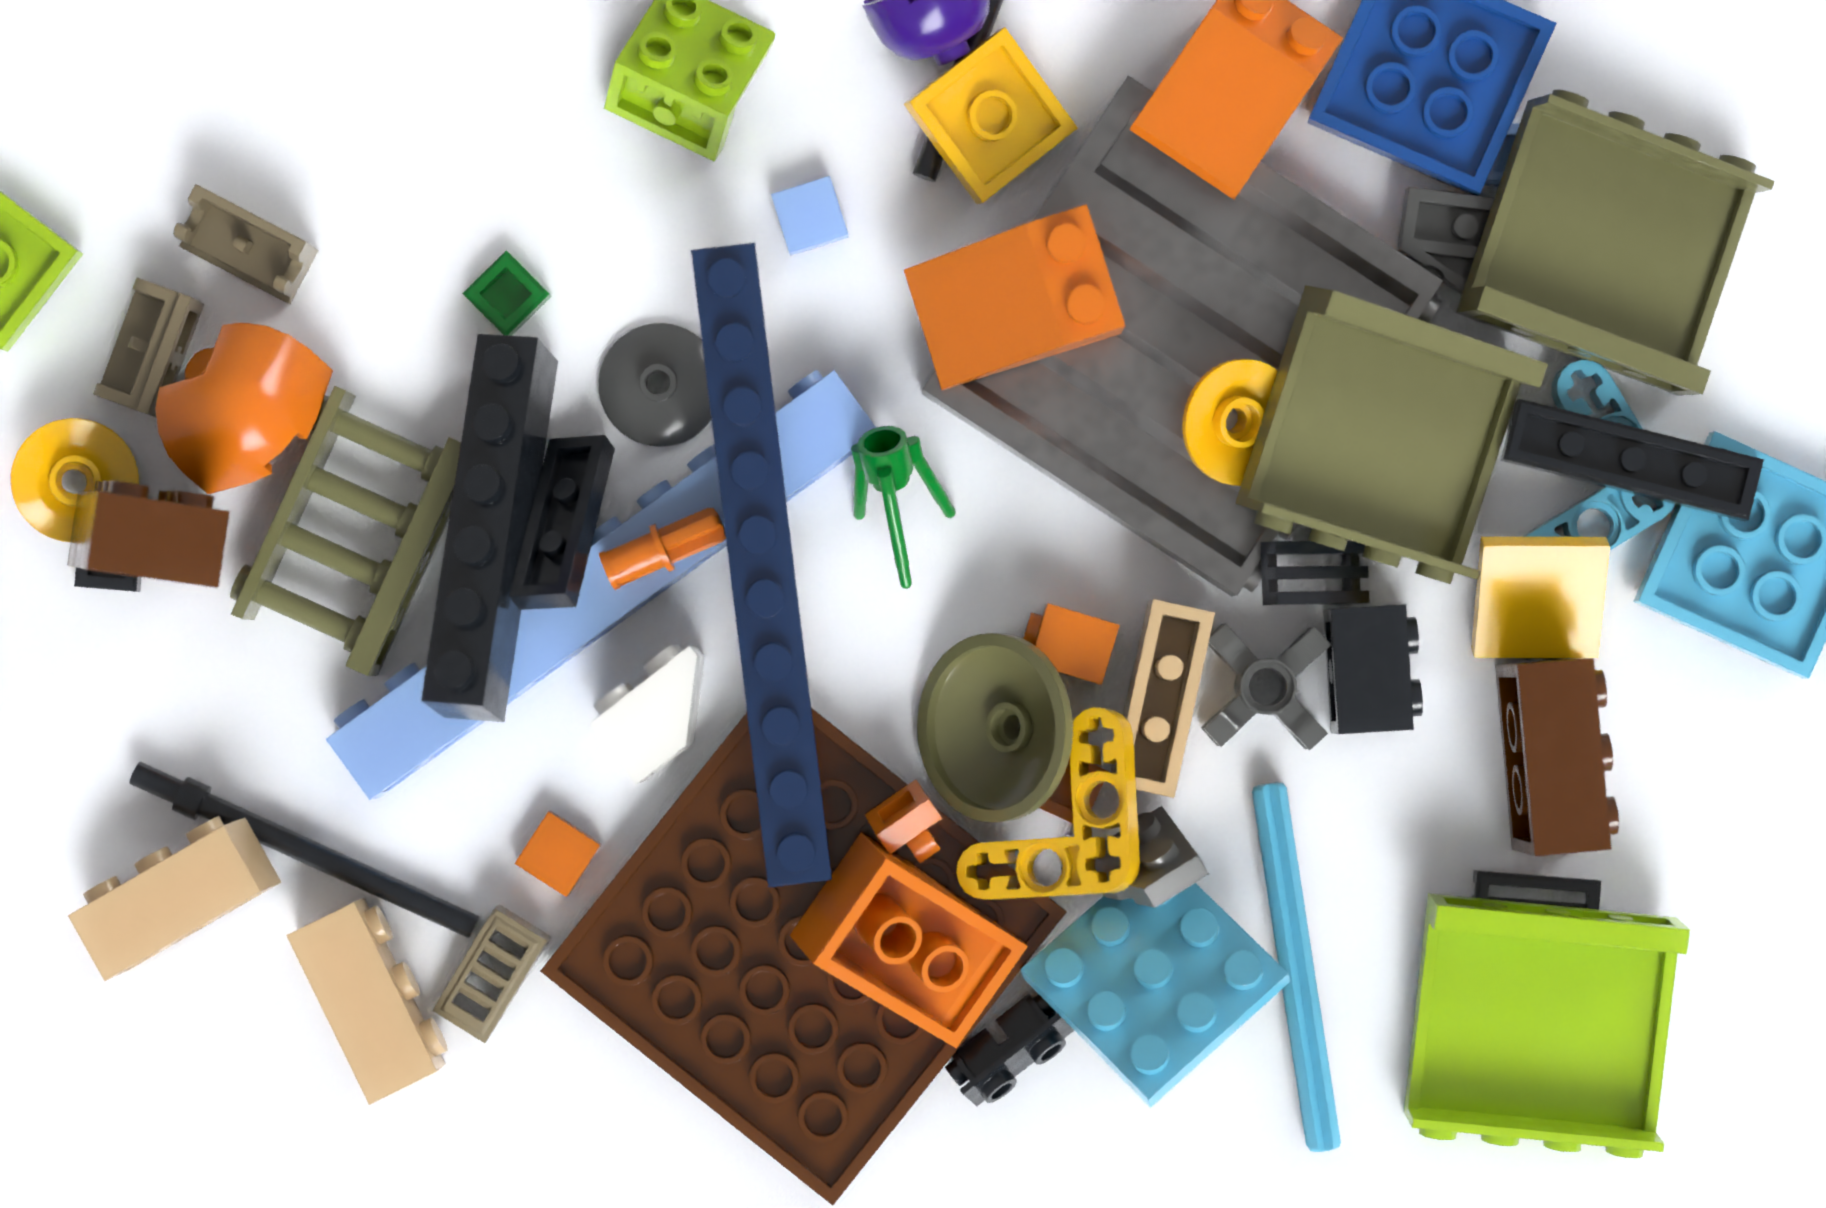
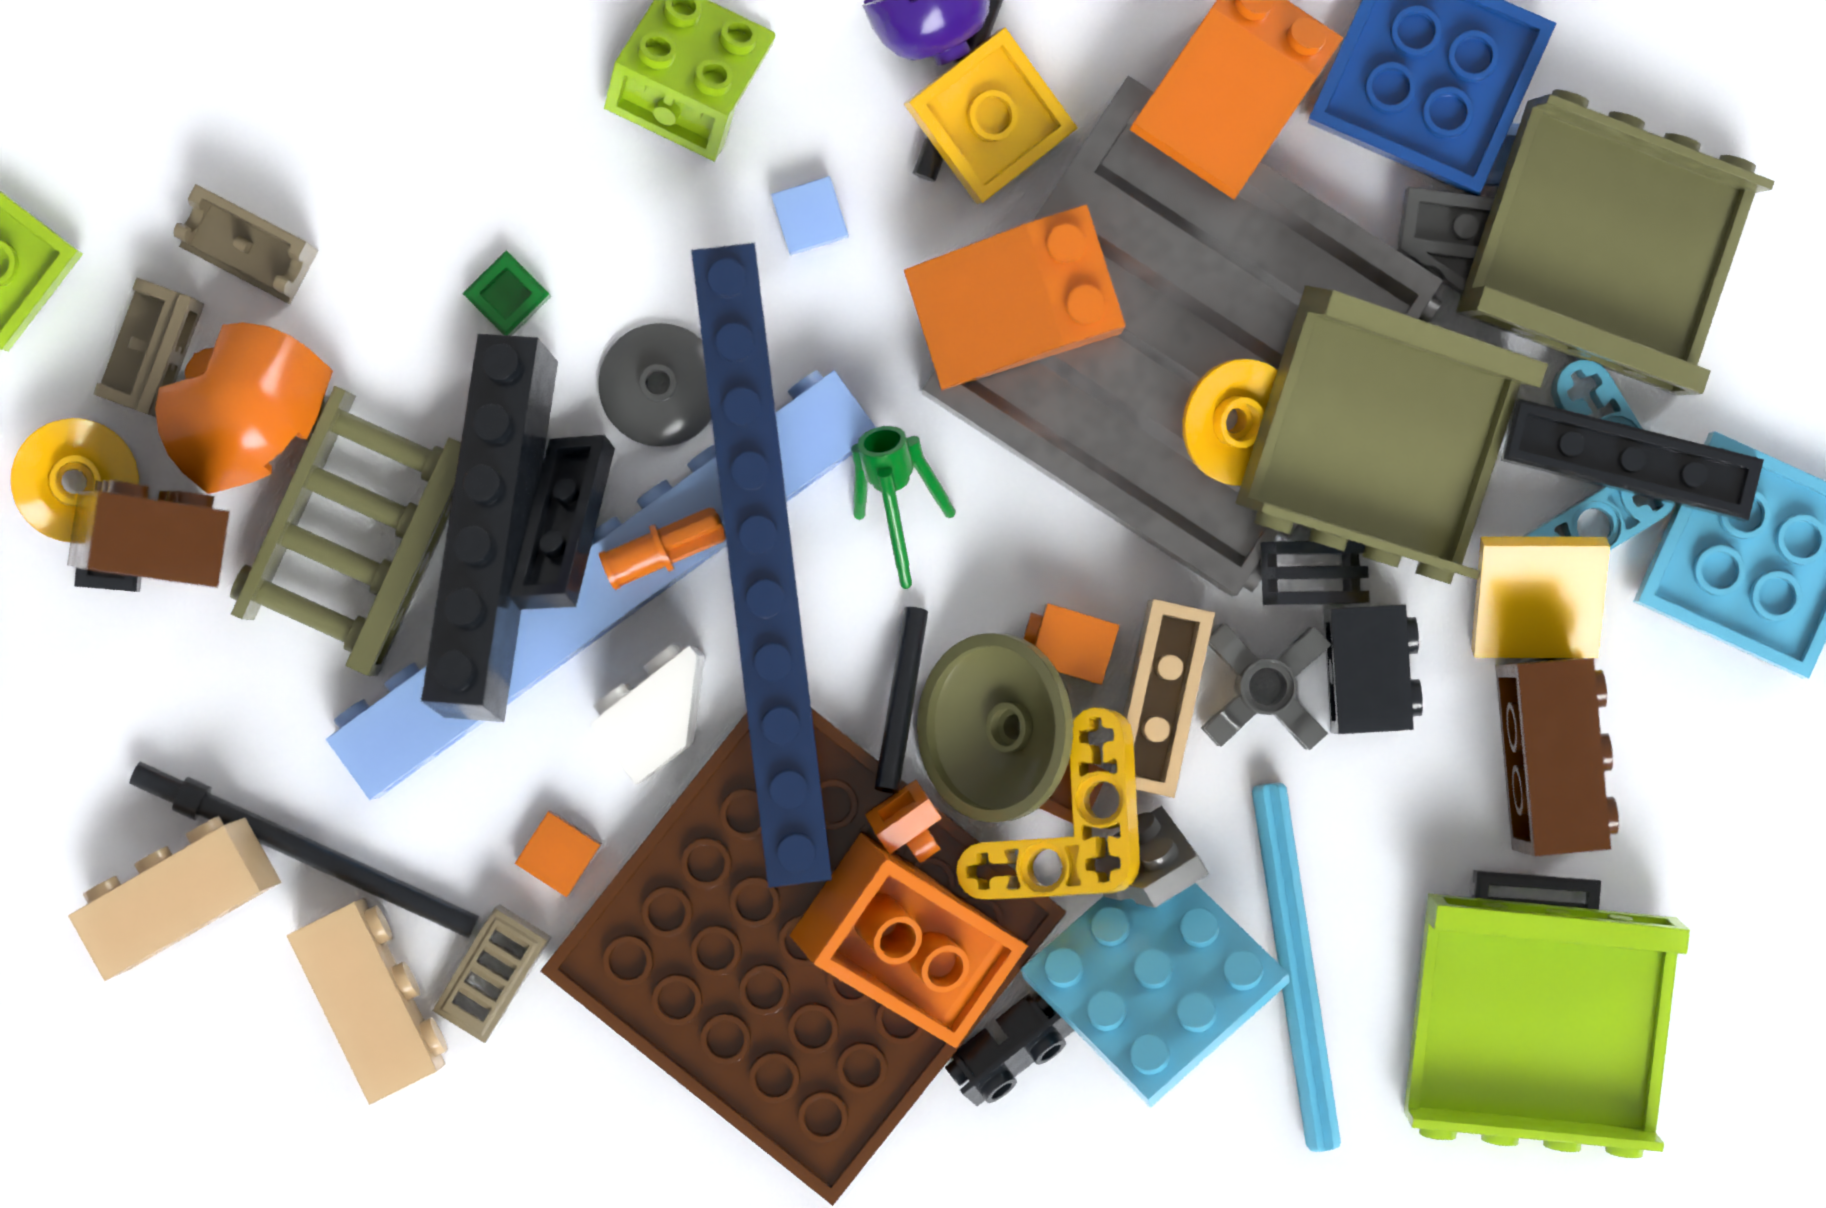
none -> black bar [874,607,928,793]

